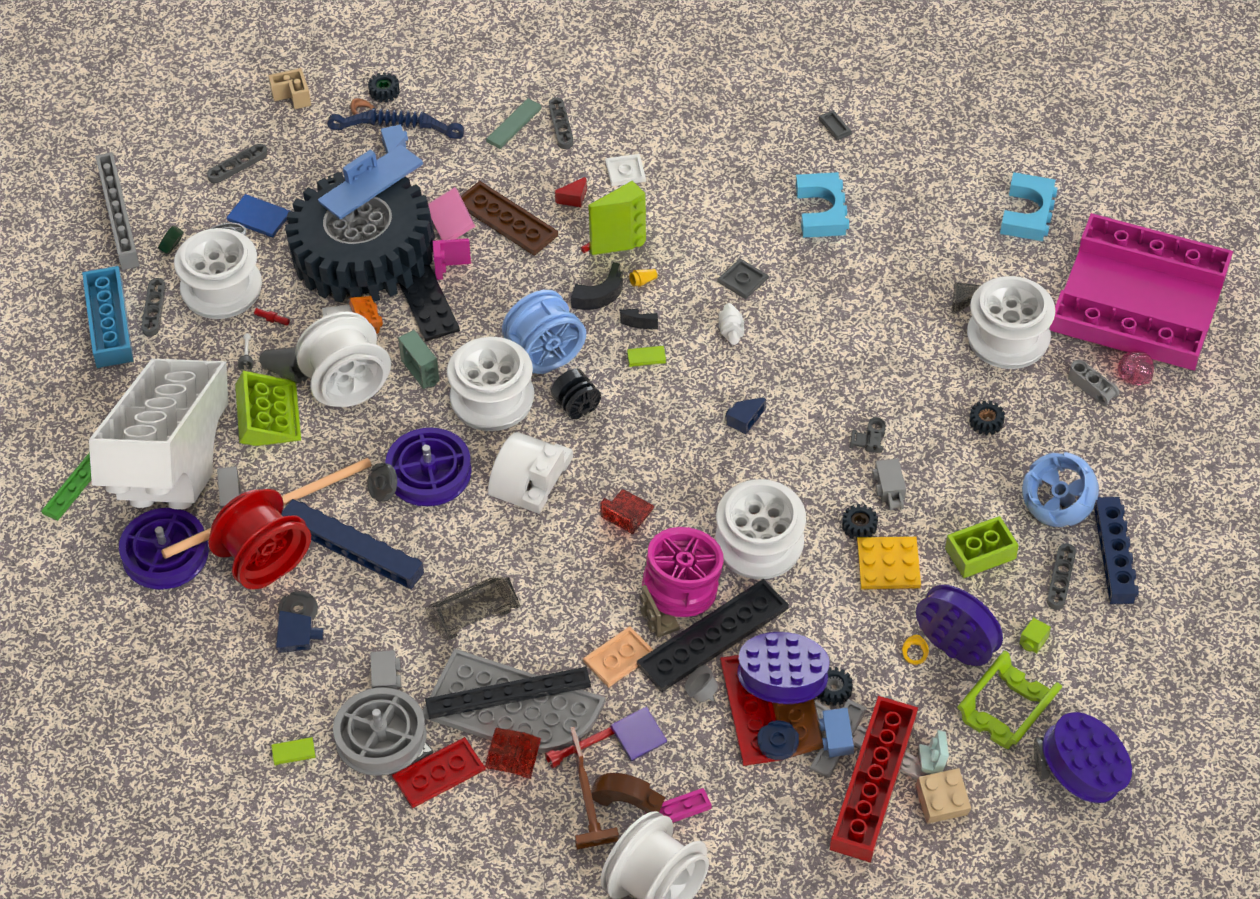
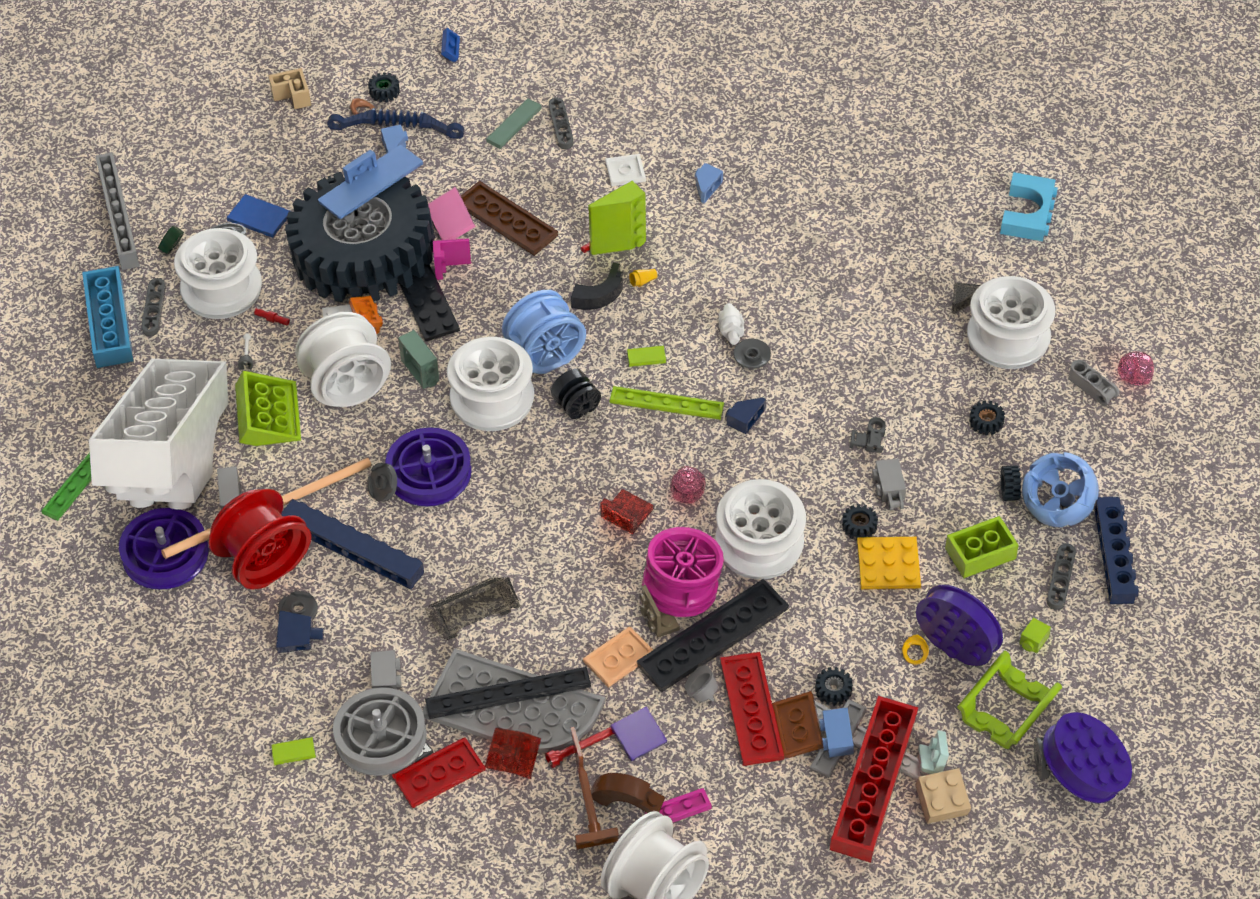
dark grey beam [207,144,268,183] -> none
dark grey cone [259,347,308,383] -> none
white piece [488,432,573,514] -> none
red slope [555,177,587,208] -> none
black slope [620,309,658,329] -> none
dark grey tile [717,258,769,299] -> none
wheel [737,632,830,704] -> none
dark blue tile [757,720,799,760] -> none
medium azure arch [796,172,849,238] -> none
dark grey tile [819,110,852,141] -> none
dark pink plate [1049,213,1233,371] -> none
none -> blue plate [441,28,460,62]
none -> lime tile [609,386,724,420]
none -> clear pink piece [670,466,706,504]
none -> medium blue slope [695,163,723,203]
none -> dark grey dish [734,339,771,369]
none -> black bush [1000,465,1021,501]

